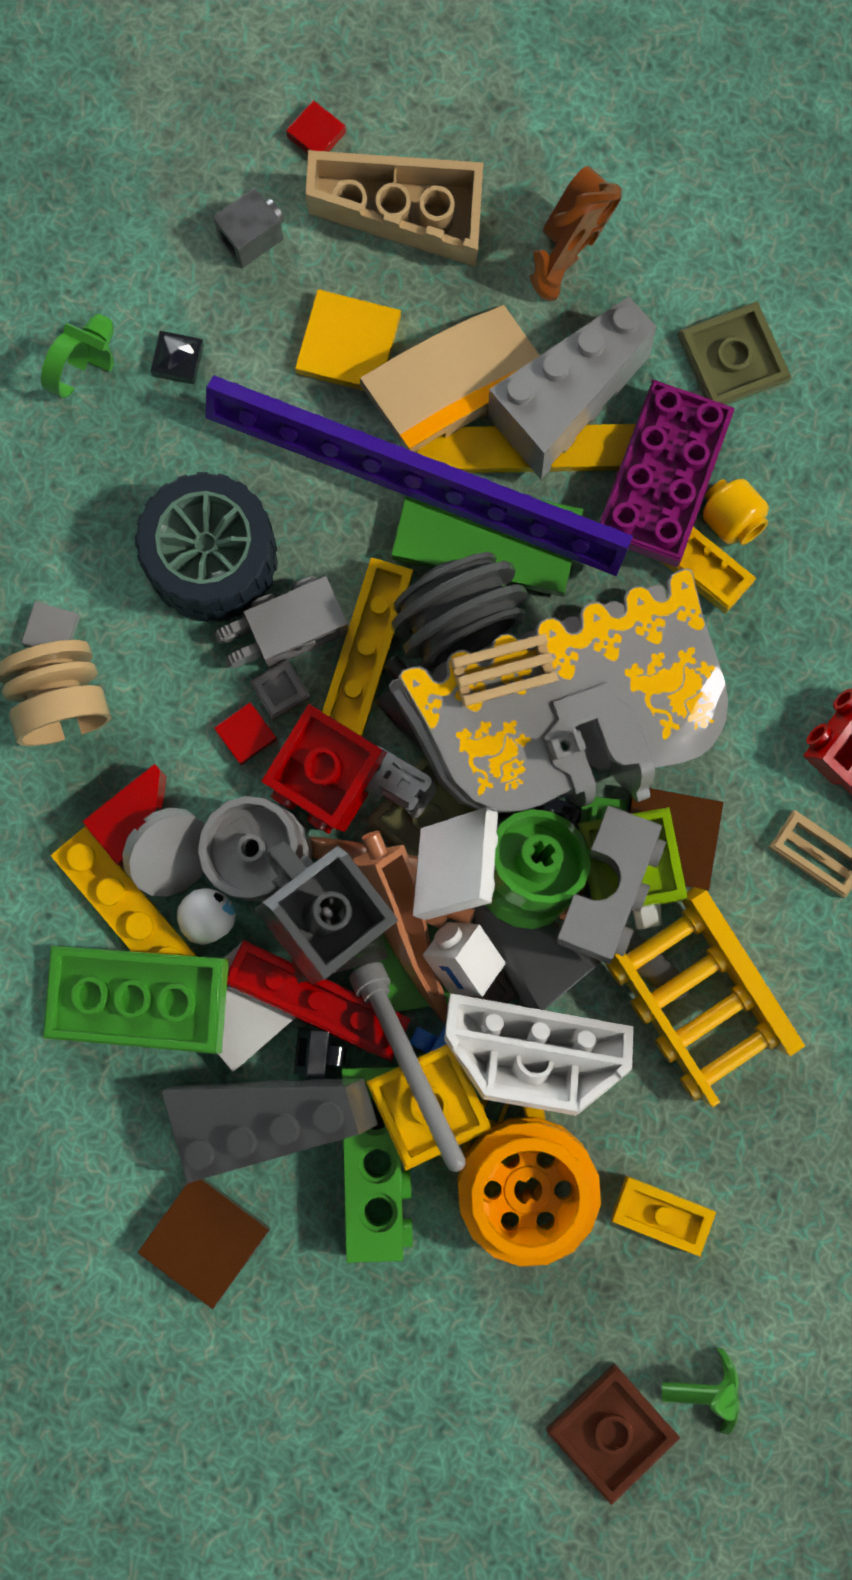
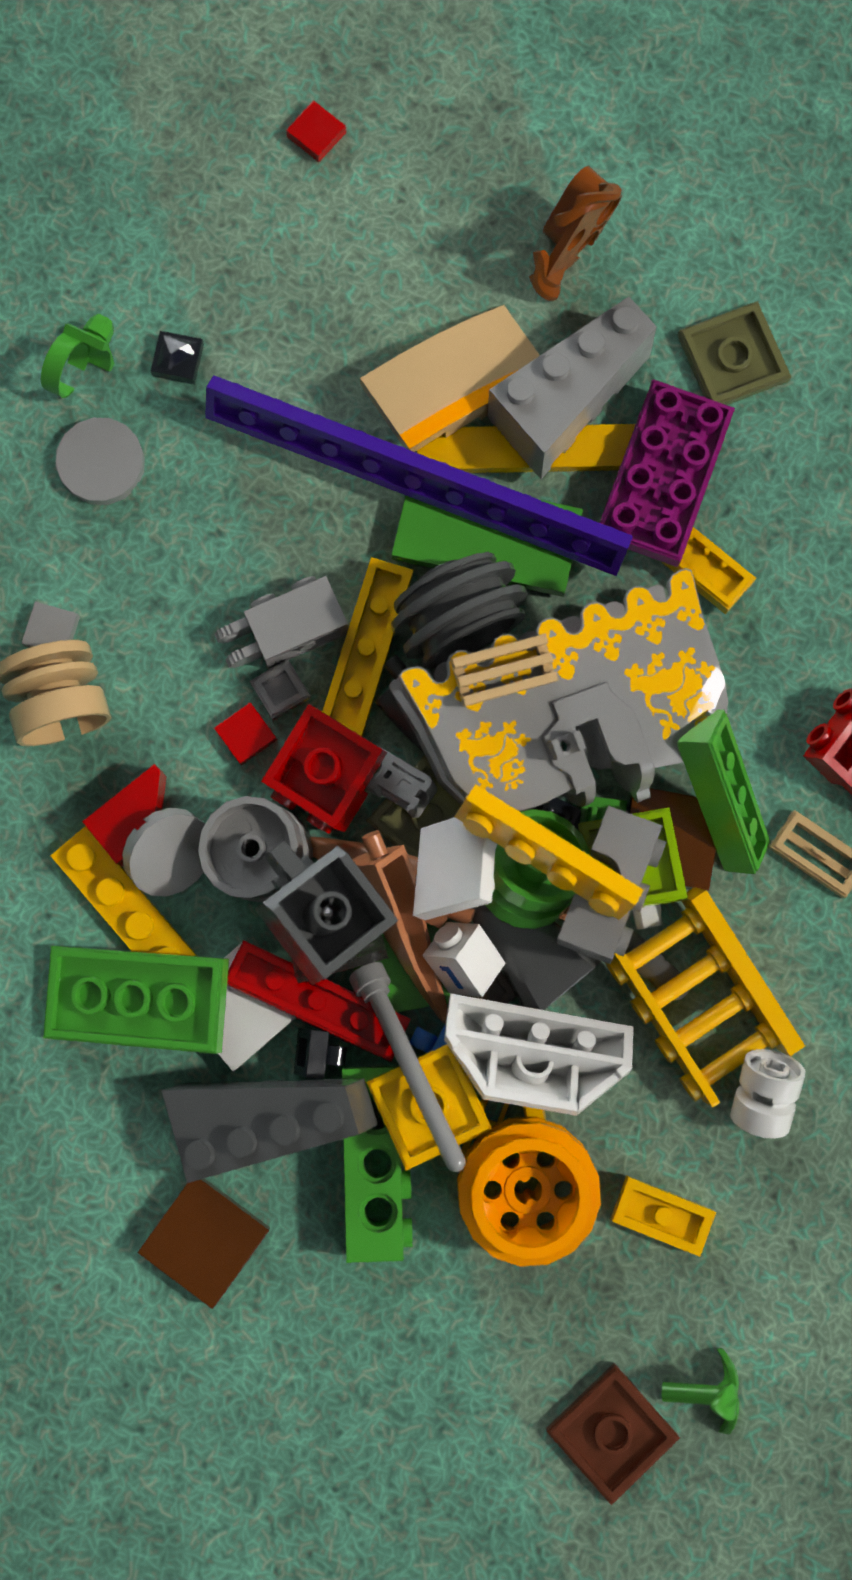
wheel [135,472,278,622] -> none
white piece [177,888,236,945] -> none
flat silver brick [213,187,284,268] -> none
yellow tile [295,289,401,391] -> none
tan wedge [306,150,483,267] -> none
yellow head [702,478,769,545] -> none
none -> light grey tile [56,418,145,505]
none -> yellow plate [454,784,644,920]
none -> bright green slope [677,710,770,874]
none -> white wheel [730,1049,805,1139]

